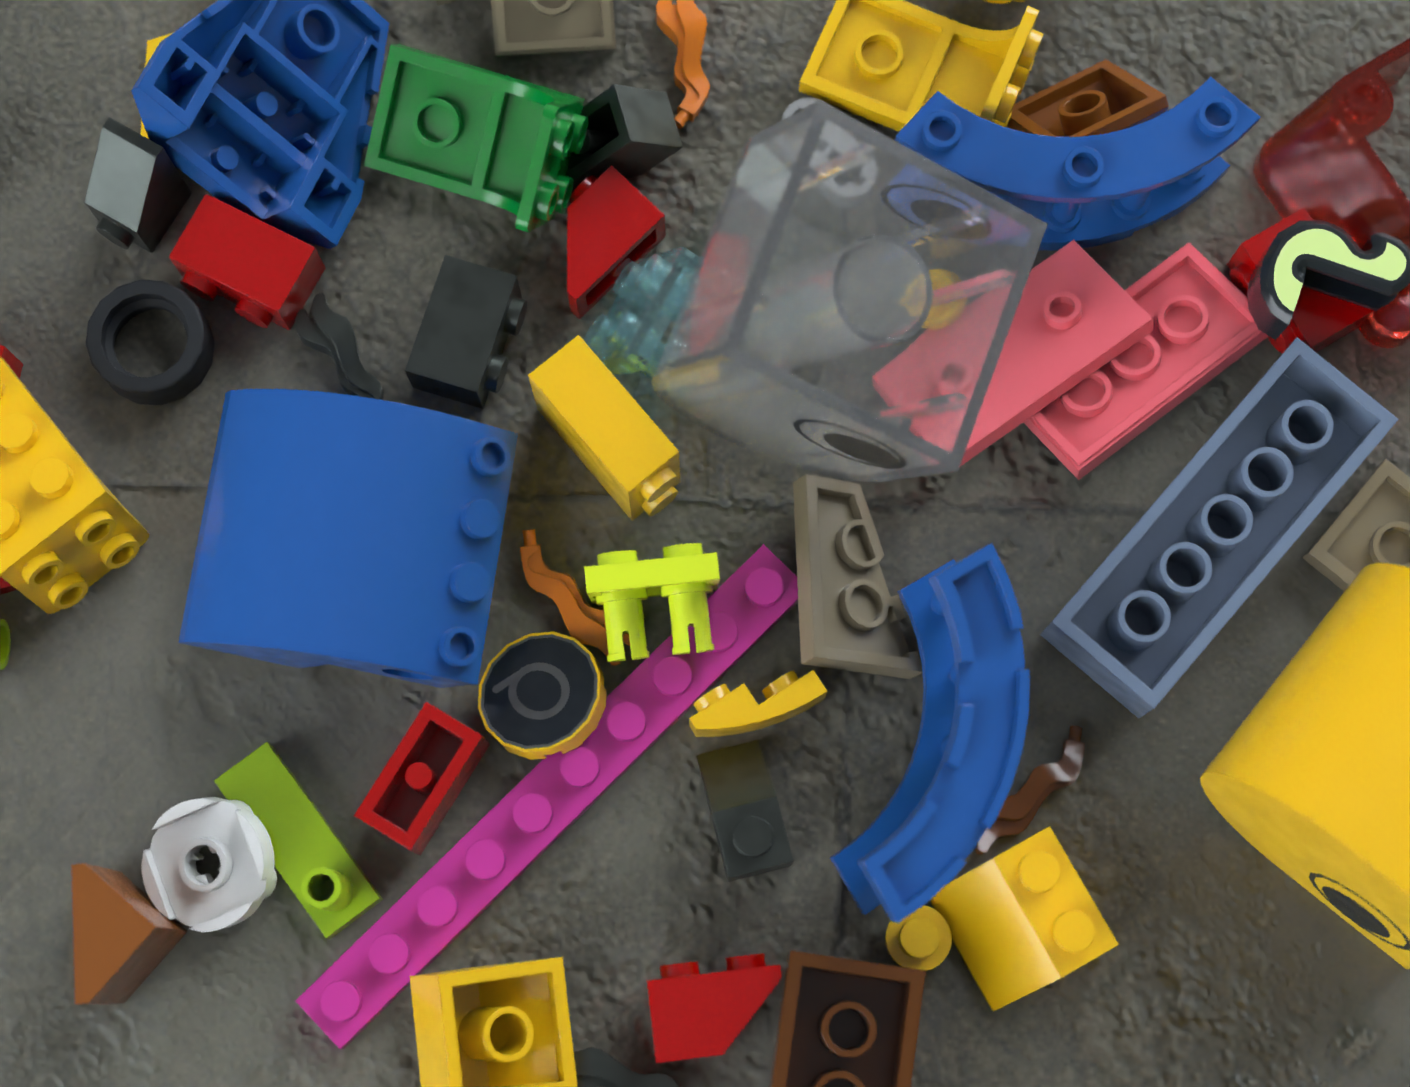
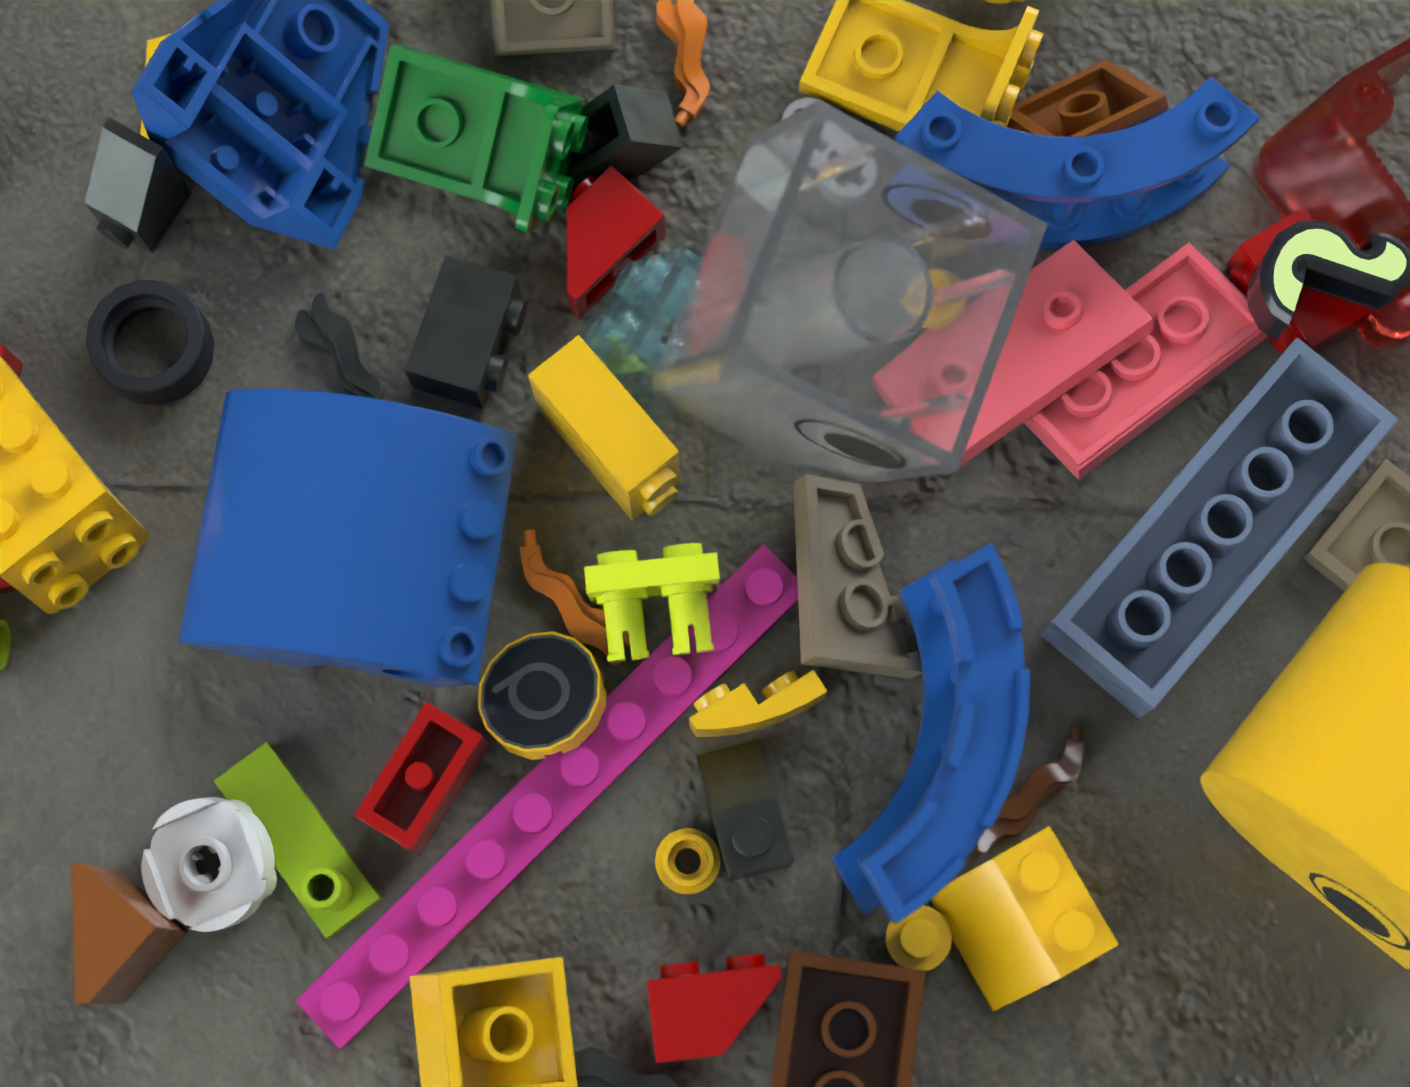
red brick [169,194,326,331] -> none
none -> yellow plate [655,828,720,895]

